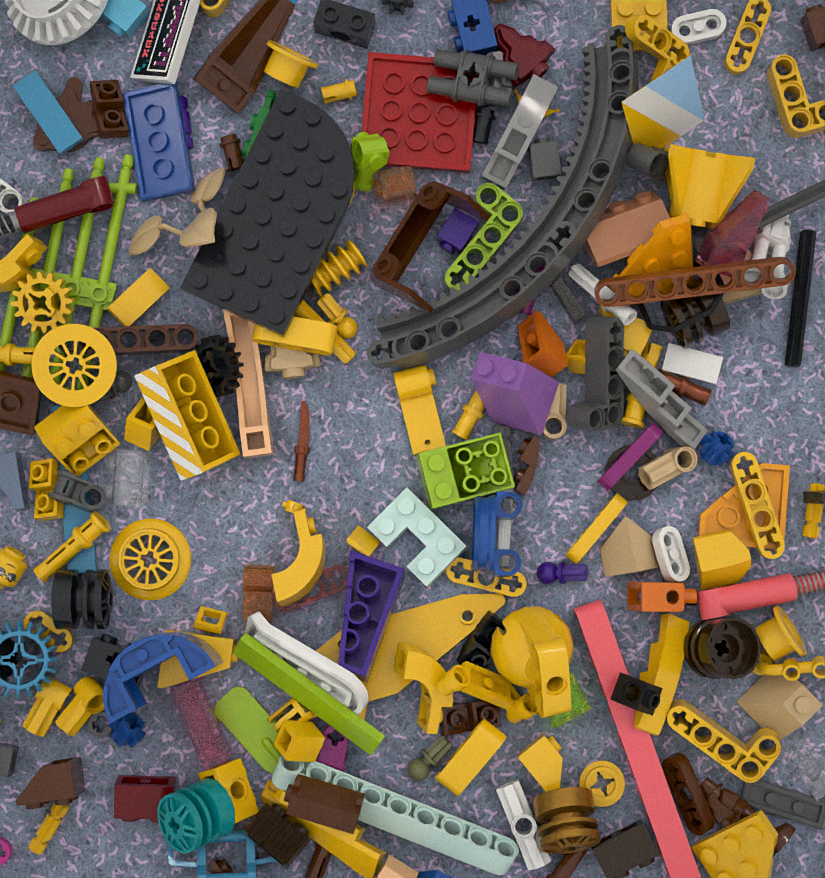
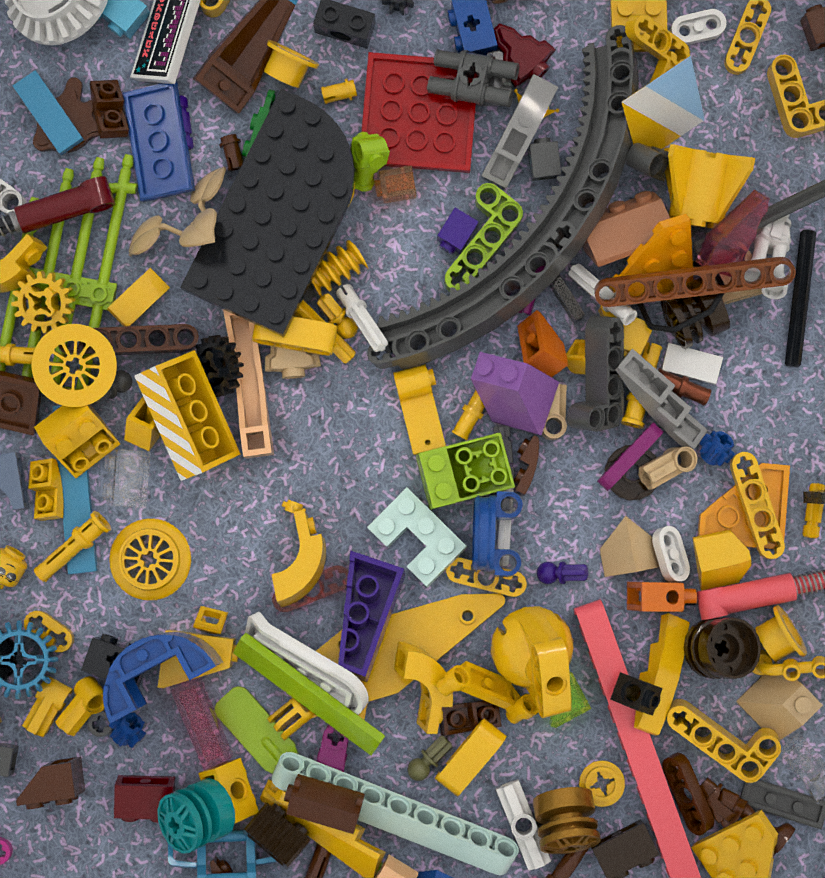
yellow axle [28,802,69,855] -> none
dark grey piece [48,470,106,512] -> none
black wheel [51,569,113,629] -> none
clear orange plate [243,564,275,623] -> none
yellow brick [274,720,325,762] -> none
copper piece [293,401,310,482] -> none
yellow slope [346,526,380,557] -> none
reddish brown windscreen [370,181,490,313] -> none
black slope [457,610,505,668] -> none
black pin [473,108,496,145] -> none
yellow slope [517,733,563,792] -> none
yellow beam [565,493,628,564] -> none
none -> white axle [336,284,388,352]

